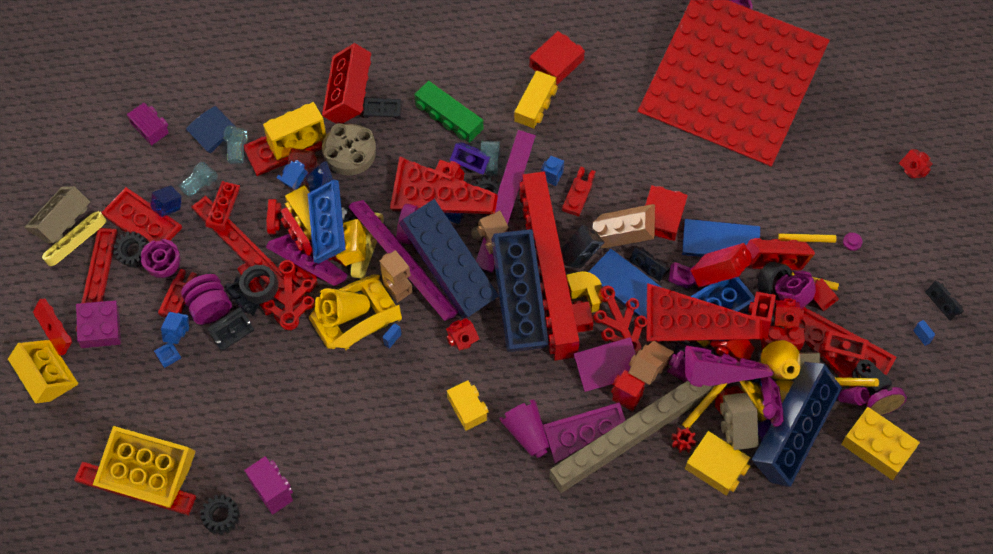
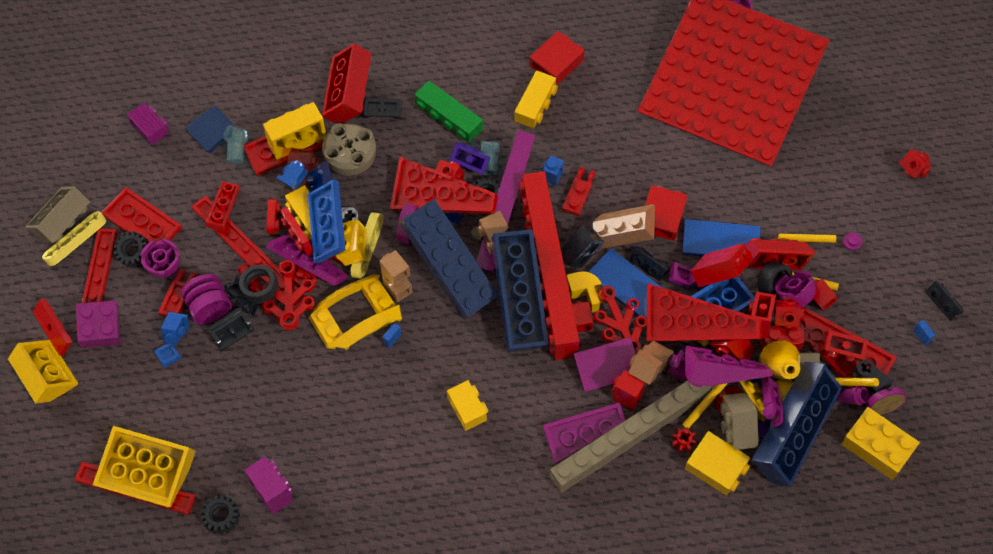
clear blue brick [150,185,182,217] -> none
clear light blue piece [179,162,218,198] -> none
yellow cone [315,288,370,328] -> none
magenta tile [349,200,458,321] -> none
red brick [446,318,480,351] -> none
magenta cone [500,399,549,458] -> none

